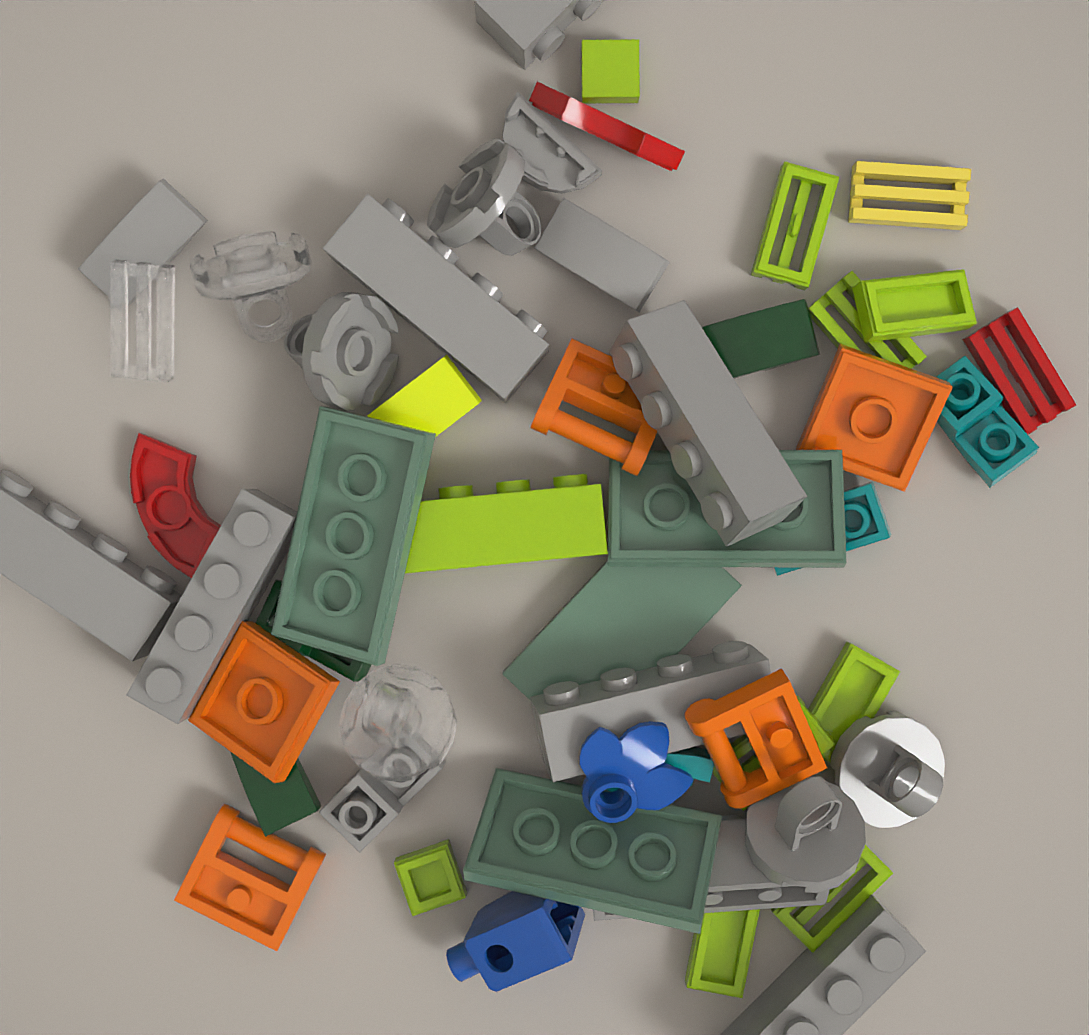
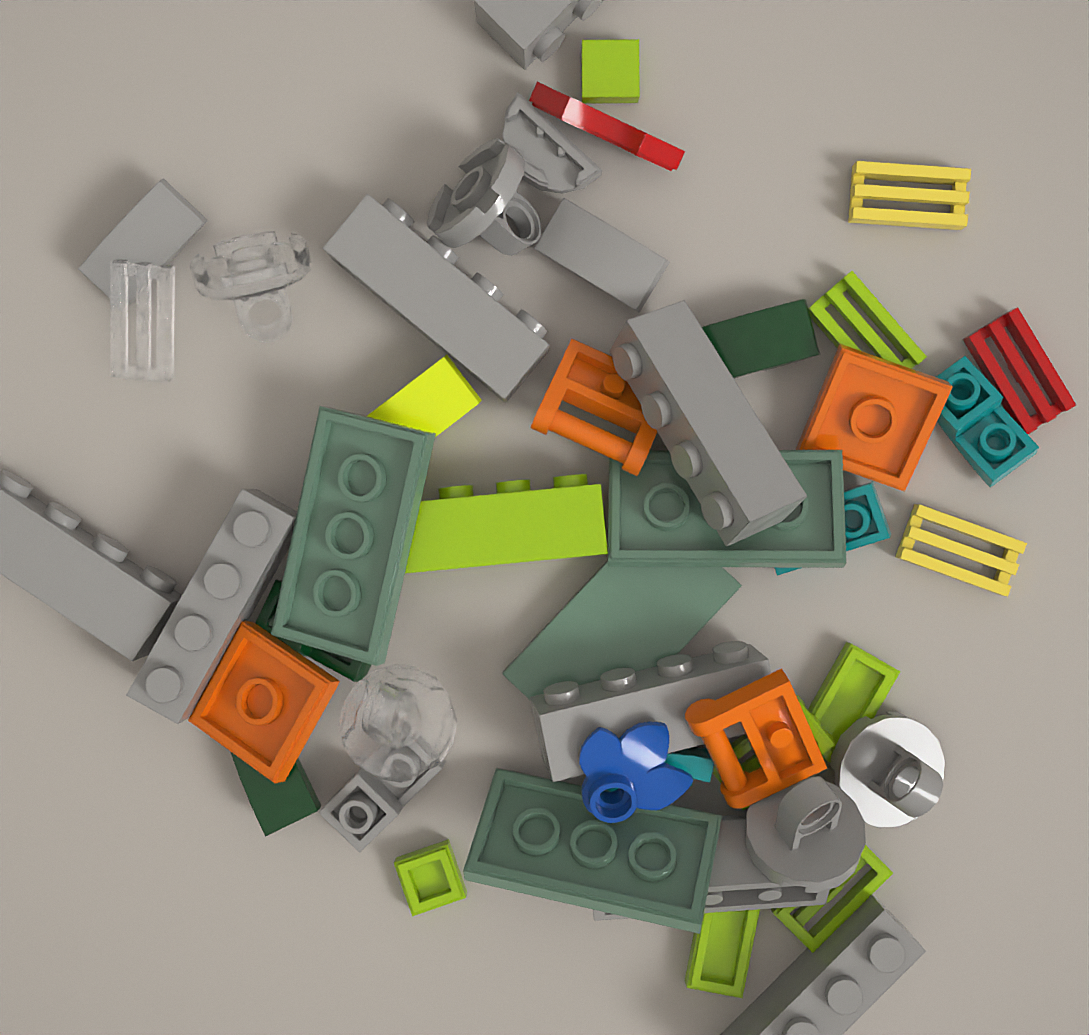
red tile [130,433,221,578] -> none
orange plate [174,804,326,951] -> none
light grey tile [284,292,399,411] -> none
blue torso [446,891,585,992] -> none
lime tile [751,161,839,291] -> none
lime tile [852,269,977,343] -> none
none -> light yellow tile [895,504,1027,597]

